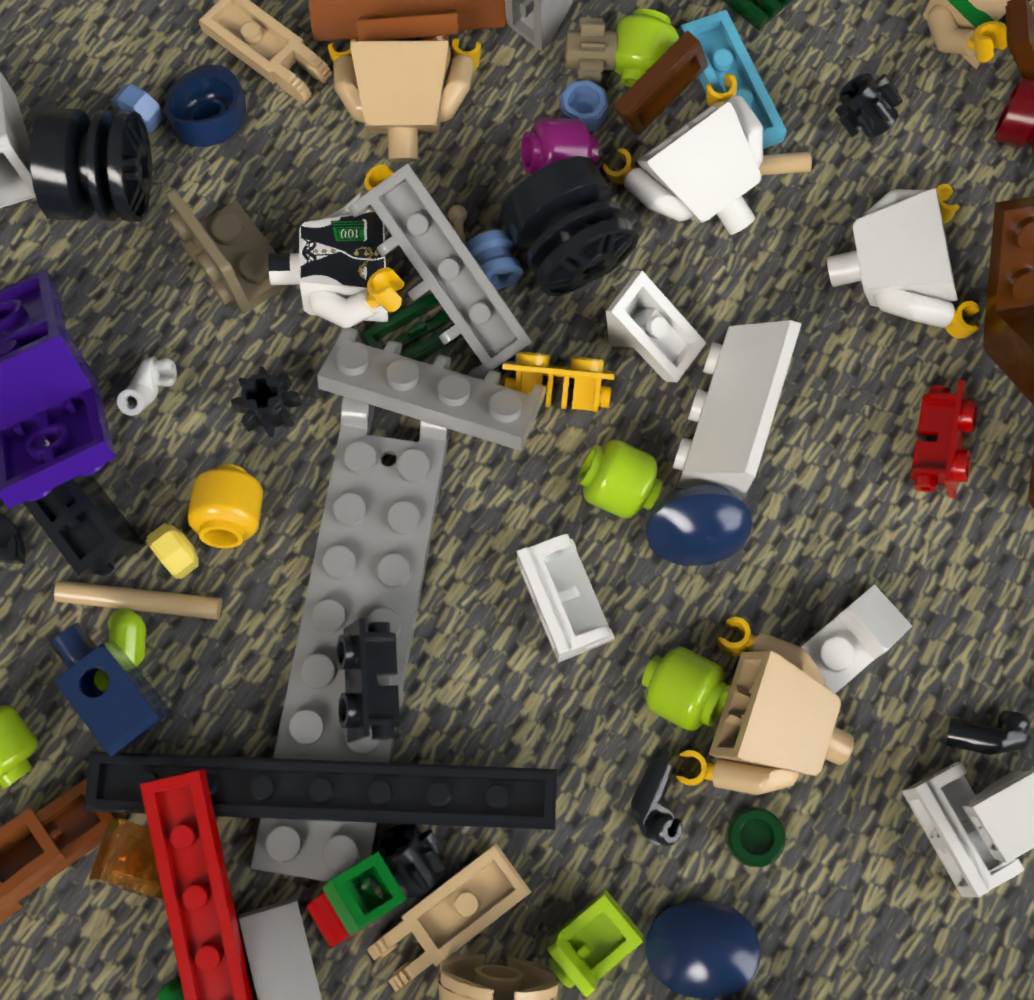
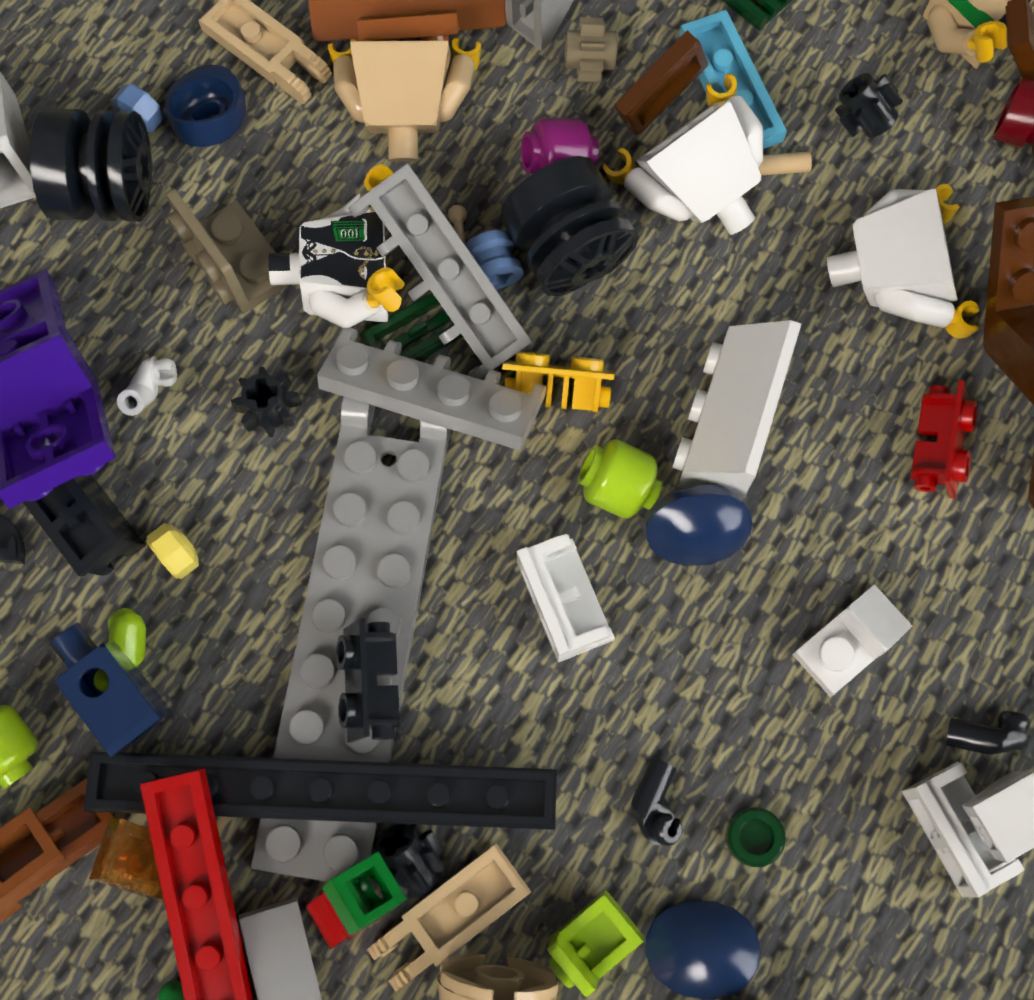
tan bar [54,580,223,620] -> none
yellow head [188,464,263,549] -> none
medium blue tile [559,80,609,131] -> none
white slope [606,271,706,383] -> none
lime head [614,8,679,87] -> none
lime head [642,646,731,731] -> none
tan torso [675,617,854,795] -> none

